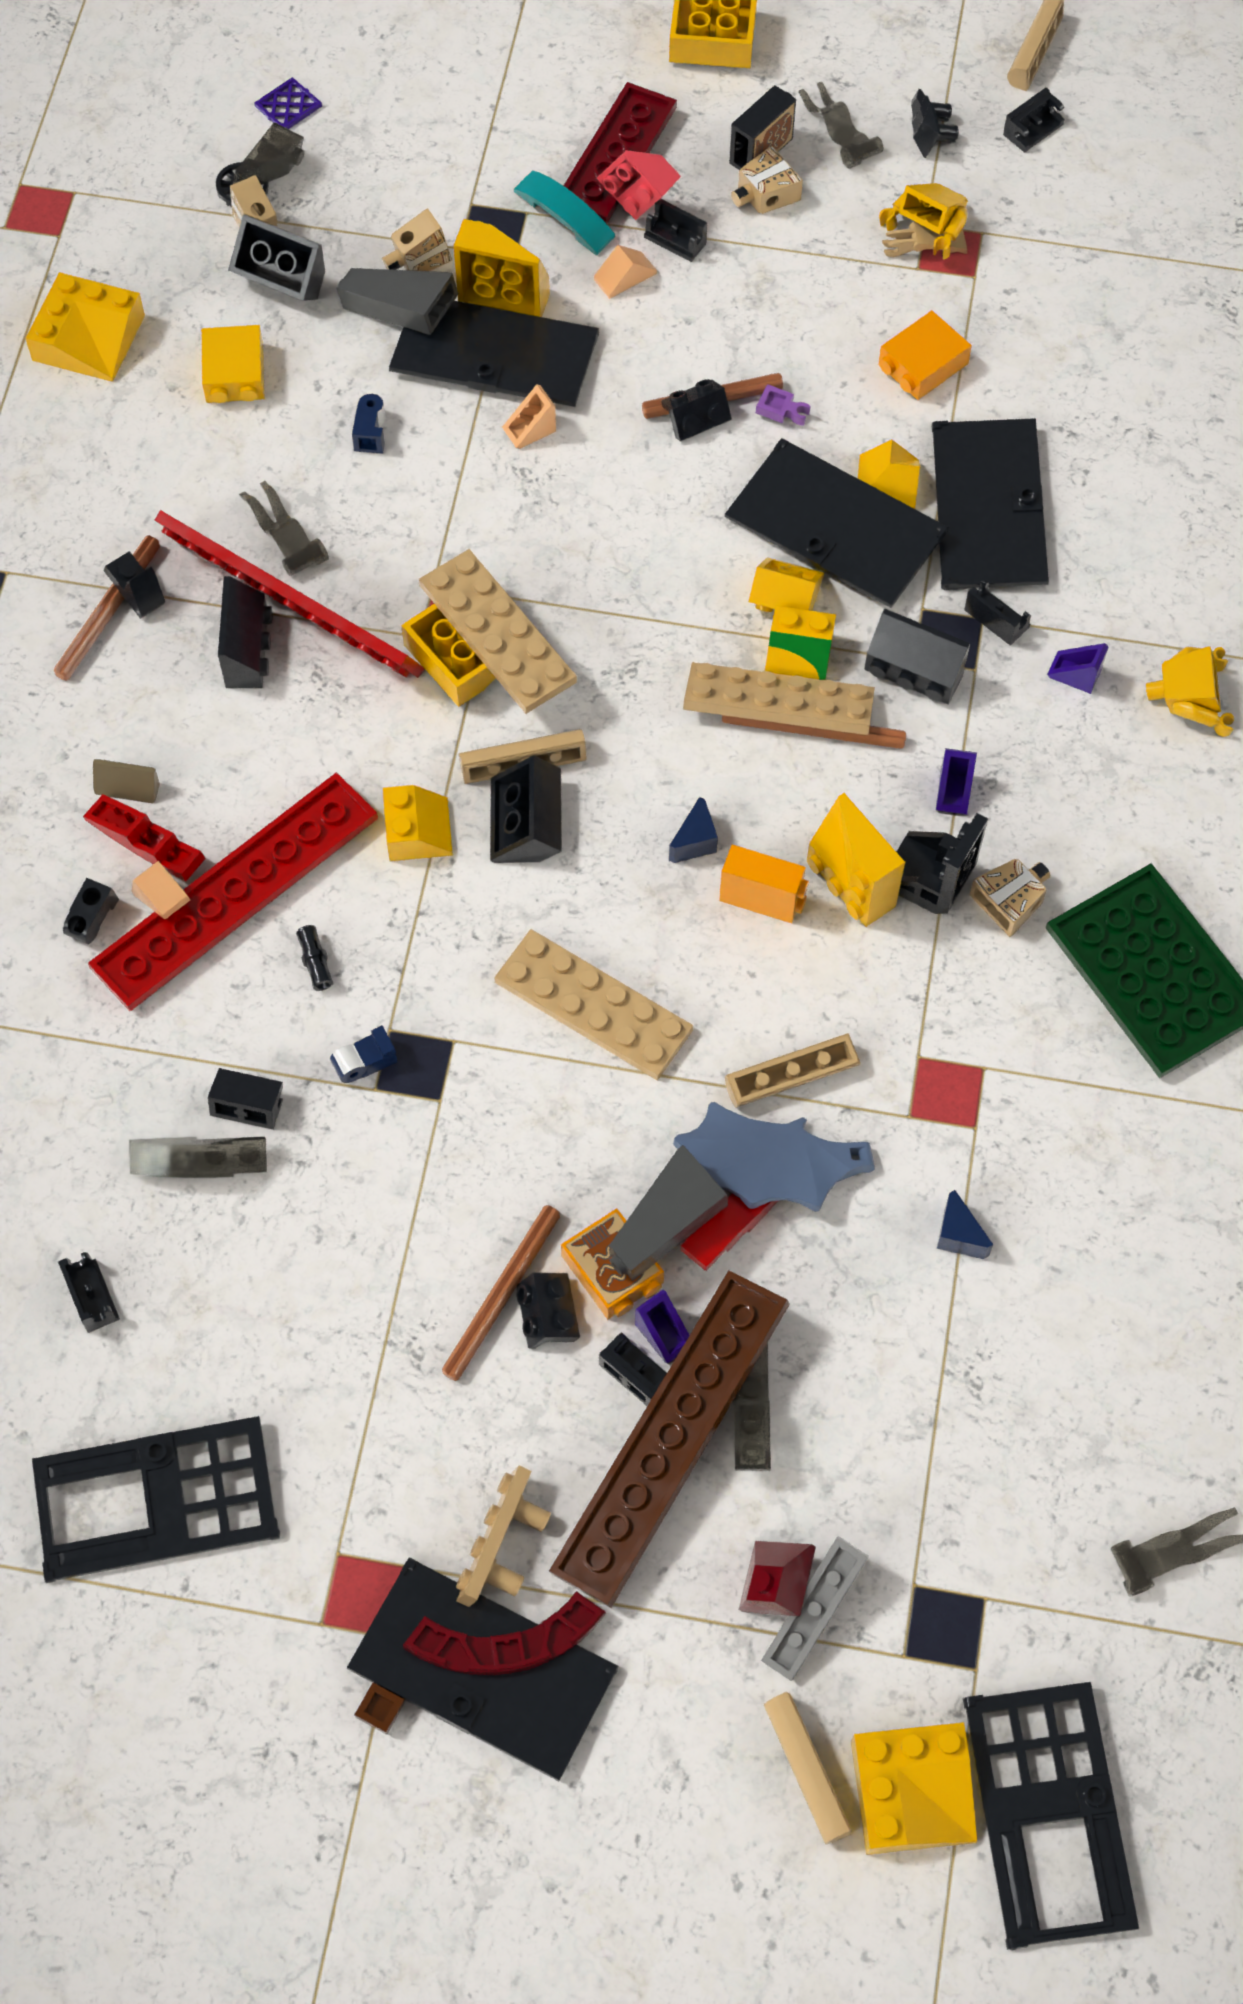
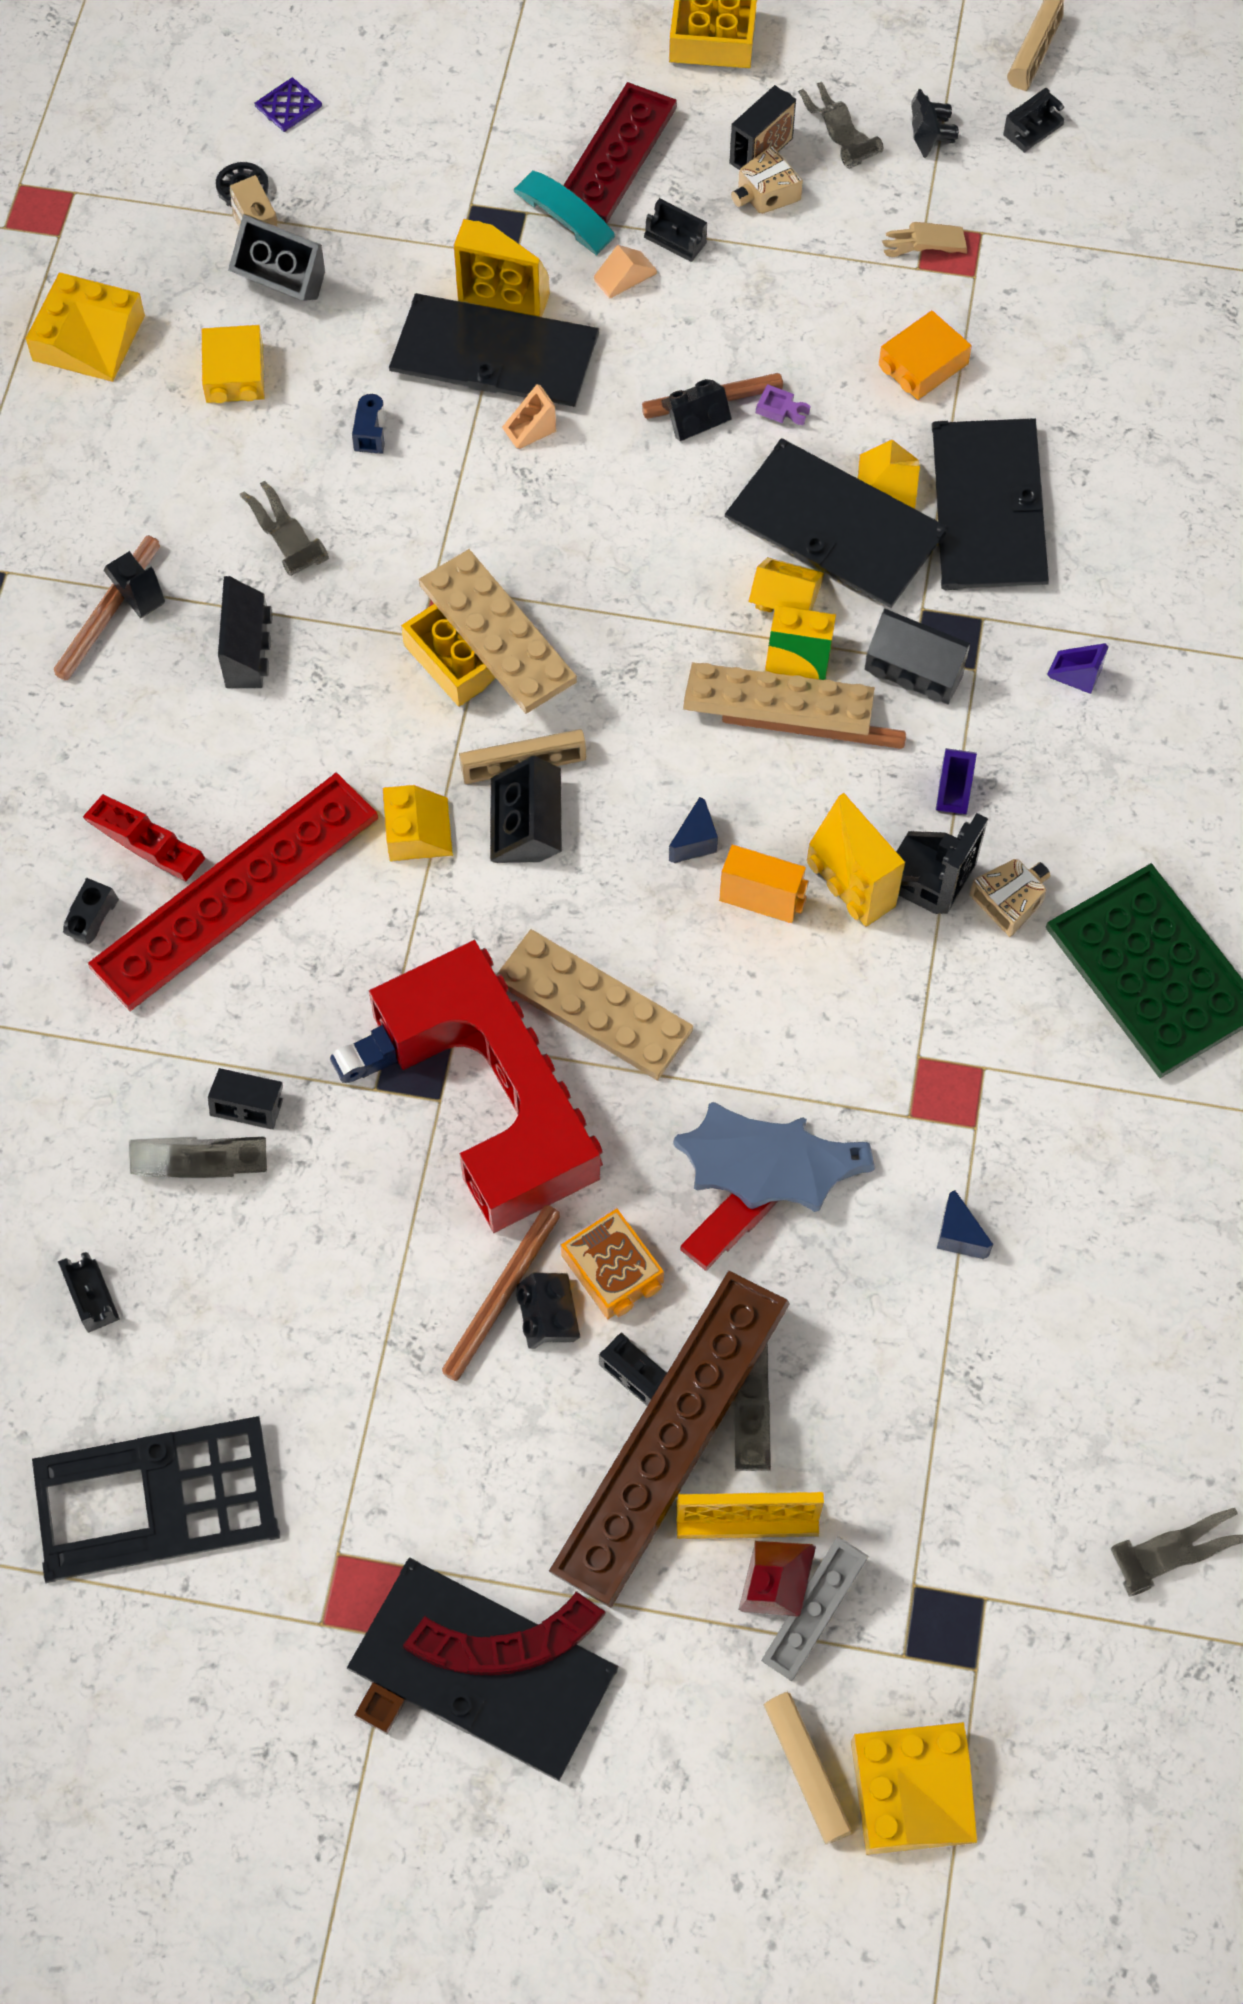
dark tan slope [93,759,160,803] -> none
light nougat slope [131,861,190,919] -> none
red plate [154,510,425,678] -> none
clear smoke slope [233,122,305,185] -> none
black pin [296,925,334,991] -> none
dark grey slope [336,268,459,335] -> none
tan torso [382,208,452,271] -> none
tan plate [456,1465,551,1607] -> none
coral slope [597,150,681,220] -> none
dark grey slope [609,1145,728,1281] -> none
dark purple slope [635,1289,689,1364] -> none
tan brick [725,1033,860,1108] -> none
yellow torso [879,183,968,259] -> none
black door [963,1682,1139,1950] -> none
black hinge [964,579,1031,646] -> none
yellow torso [1146,646,1234,737] -> none
none -> red arch [368,939,603,1234]
none -> yellow fence [676,1492,824,1539]

